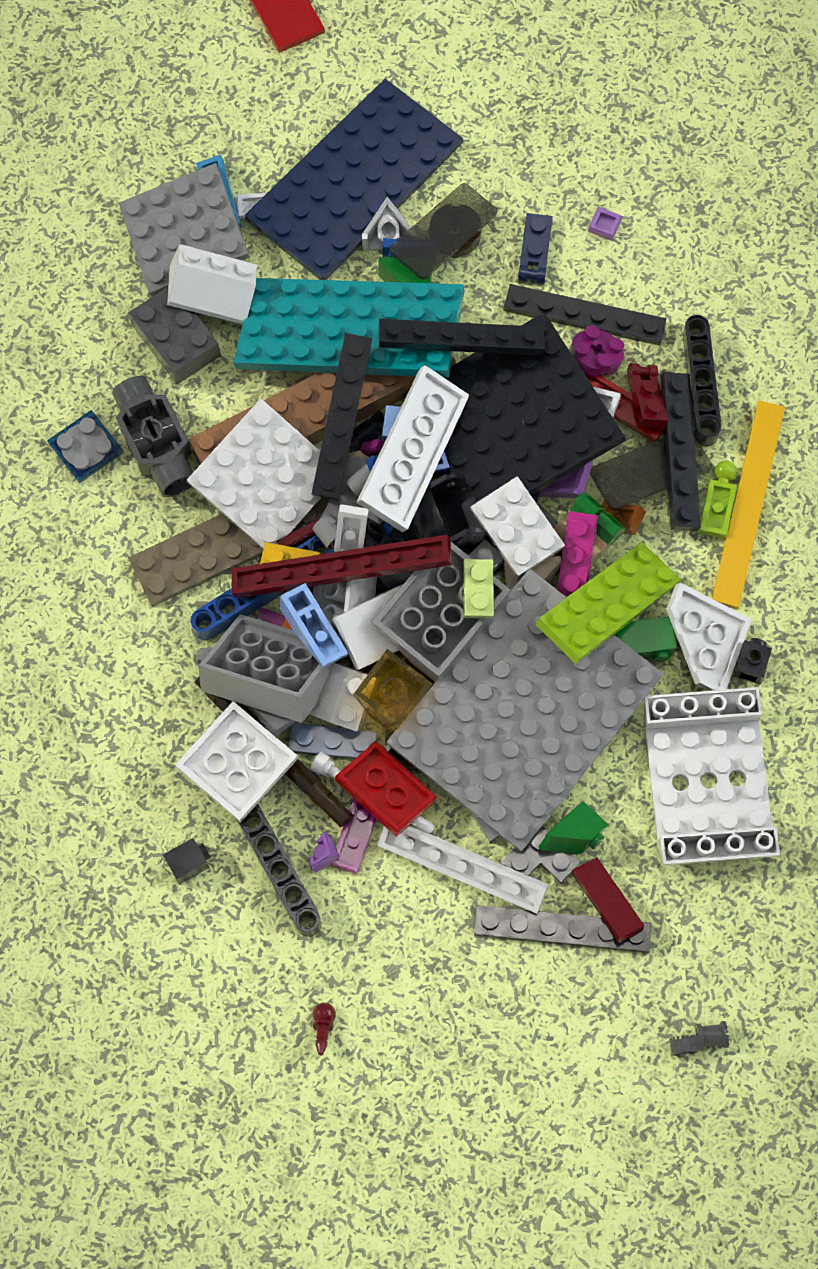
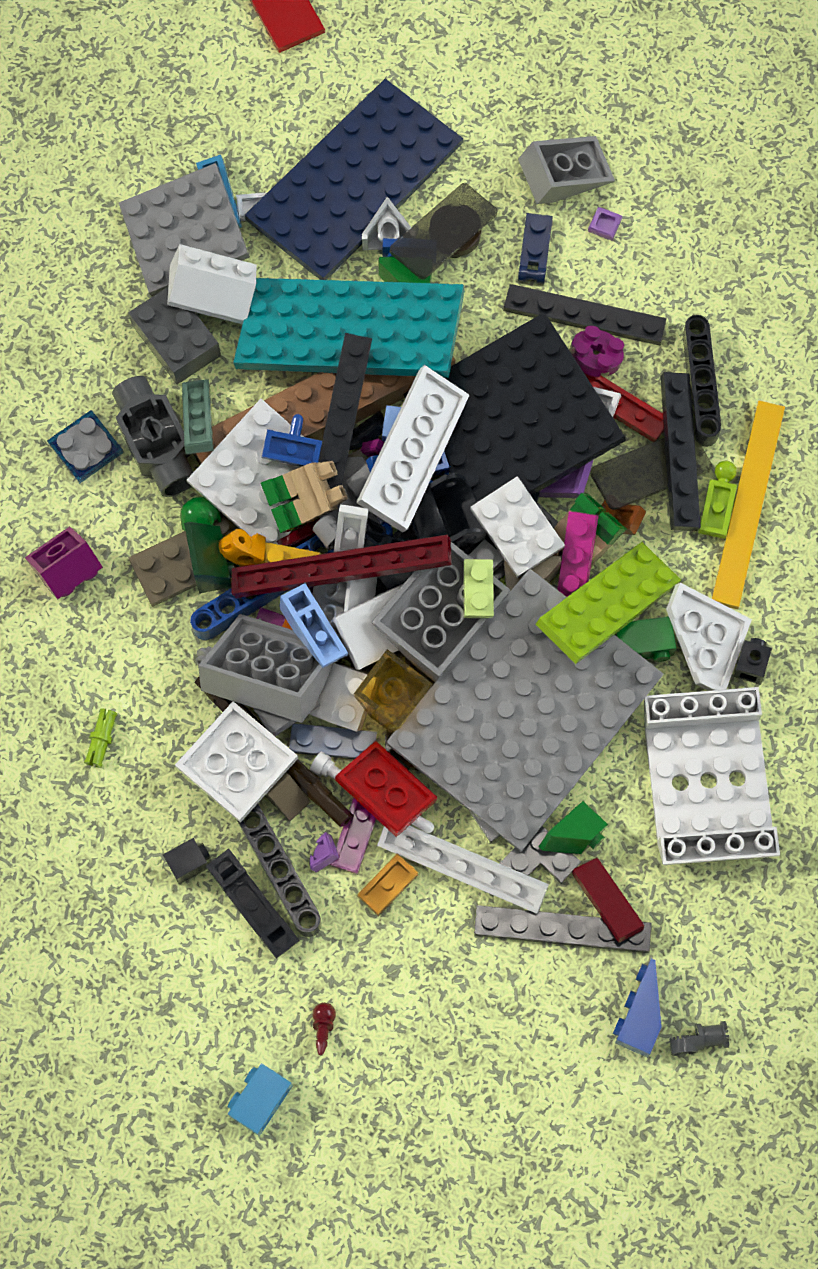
black plate [378,319,545,356] -> none
dark red plate [627,363,669,428] -> none
none -> magenta slope [25,526,103,600]
none -> lime pin [84,708,118,768]
none -> green hair [180,496,222,531]
none -> sand green tile [182,379,214,454]
none -> dark green slope [184,522,234,594]
none -> black slope [206,848,300,959]
none -> light orange leg [219,529,266,567]
none -> dark azure brick [227,1063,293,1137]
none -> tan hips [260,461,348,533]
none -> blue plate [261,414,322,467]
none -> dark tan slope [265,773,311,821]
none -> pearl gold plate [357,853,419,917]
none -> light grey slope [518,136,615,204]
none -> slope [613,958,662,1058]

